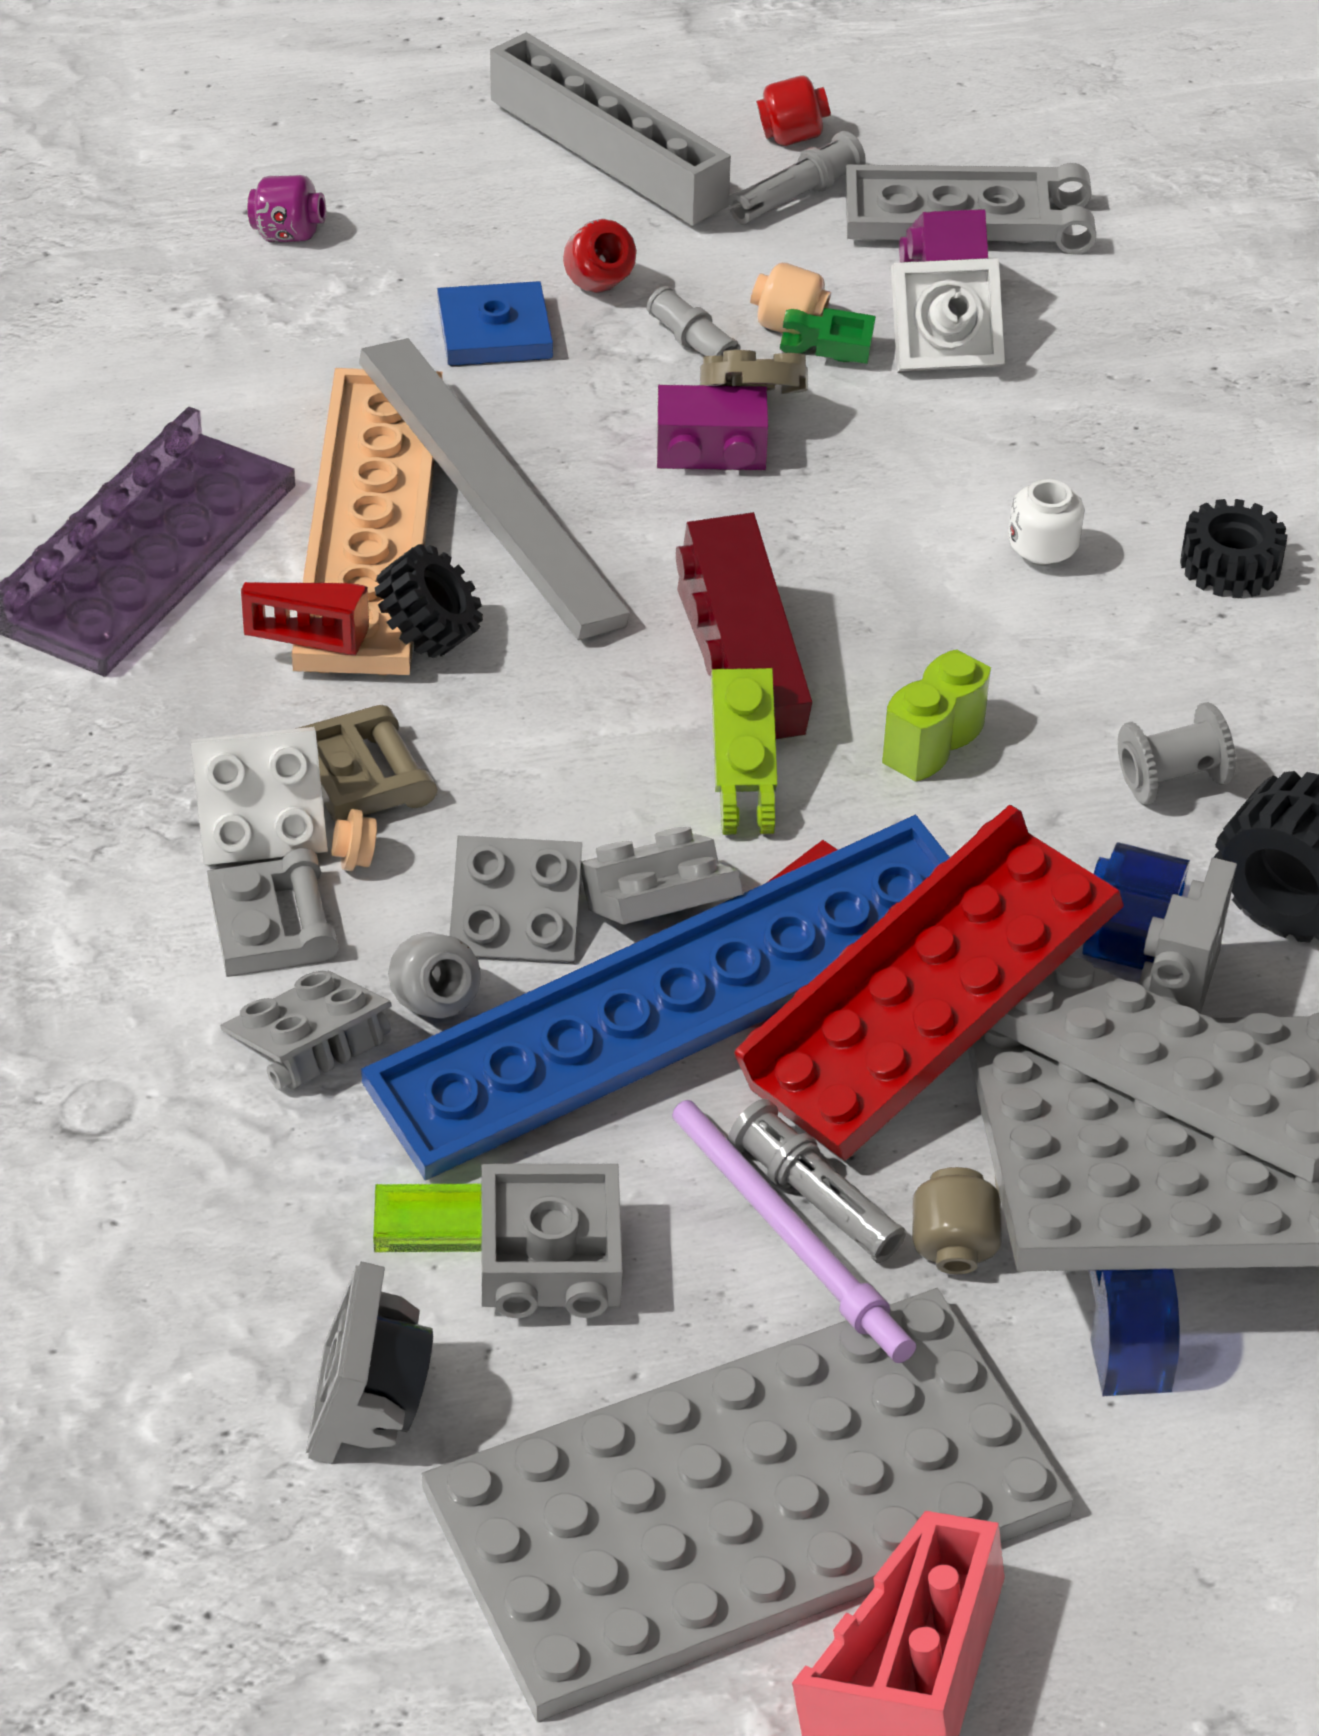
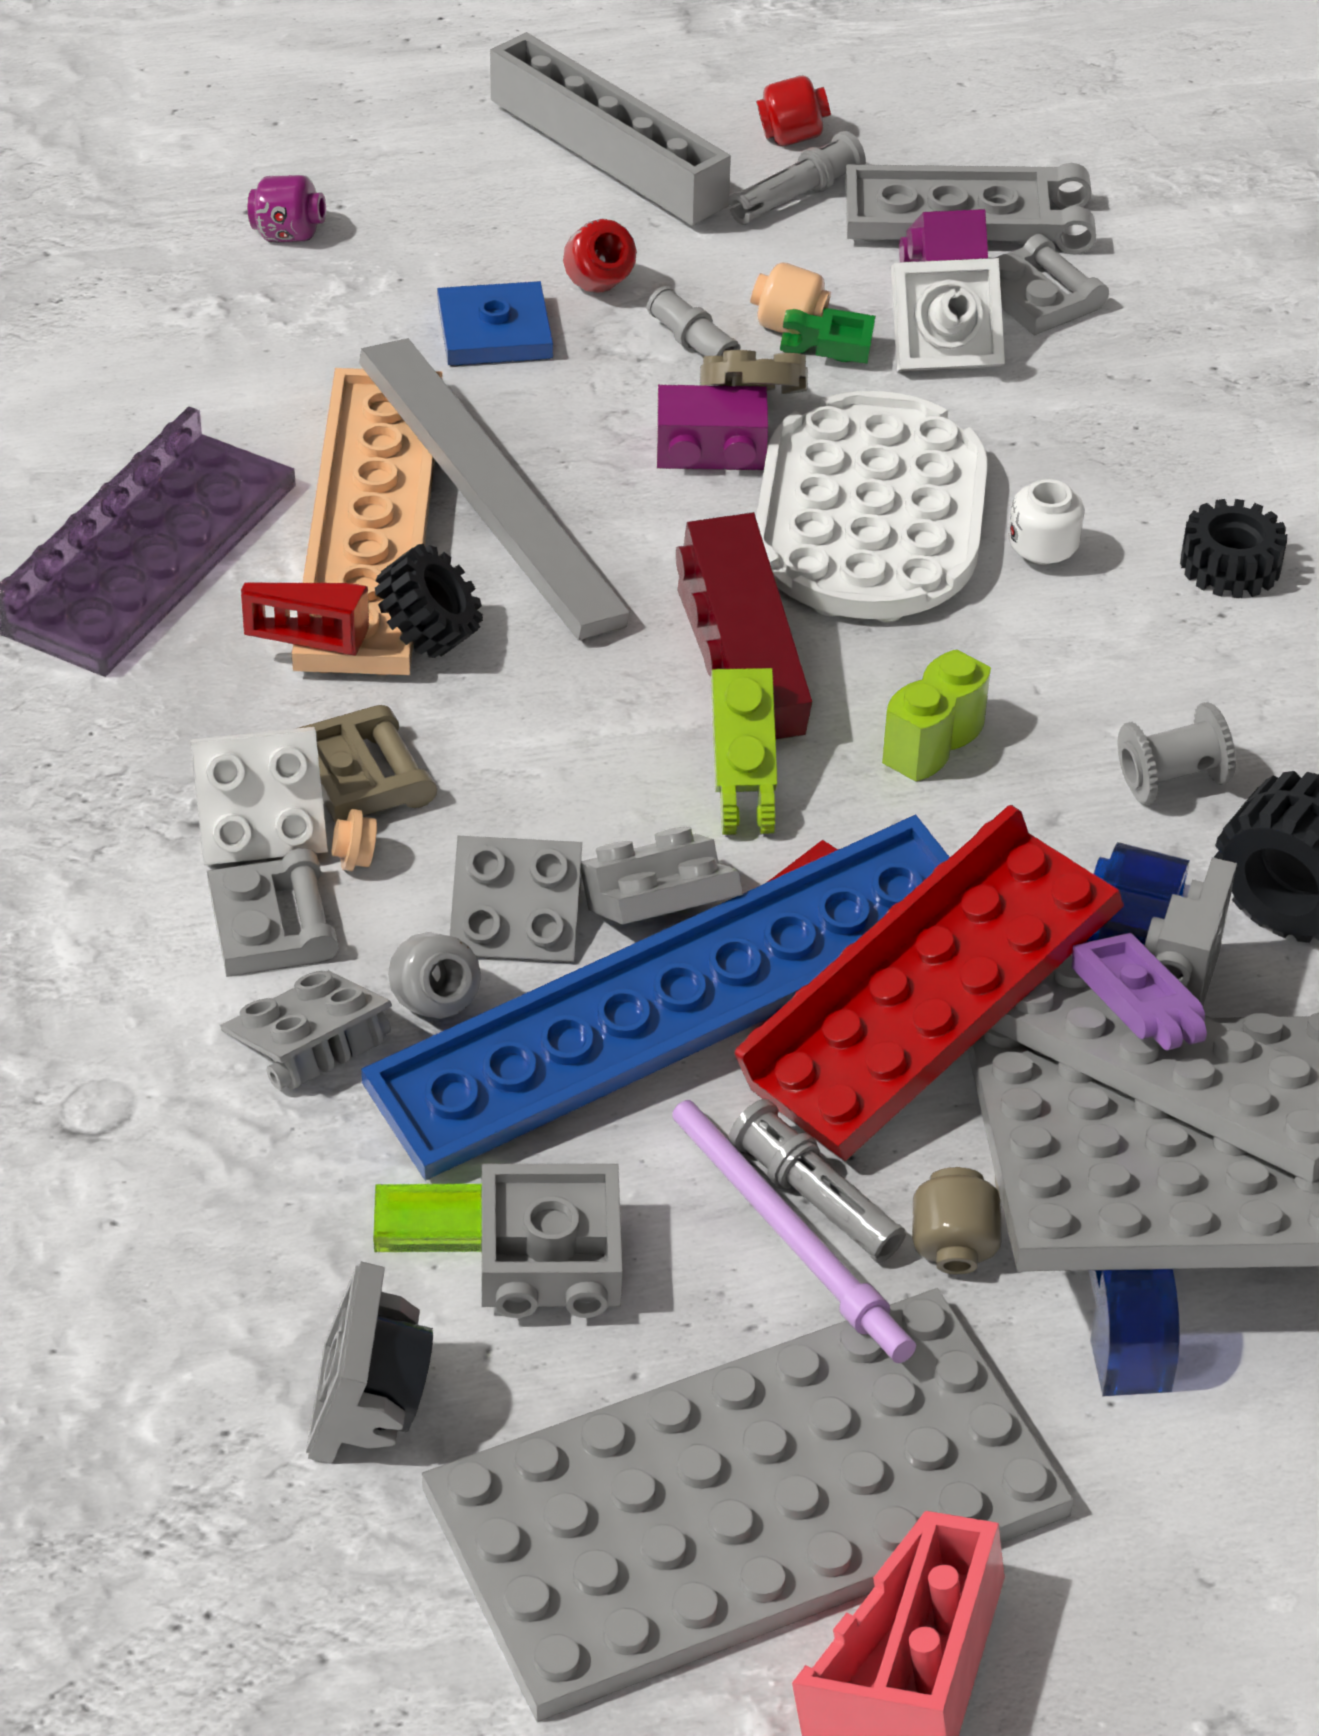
none -> white plate [756,391,987,622]
none -> light grey plate [996,234,1109,336]
none -> medium lavender hinge [1072,933,1207,1050]

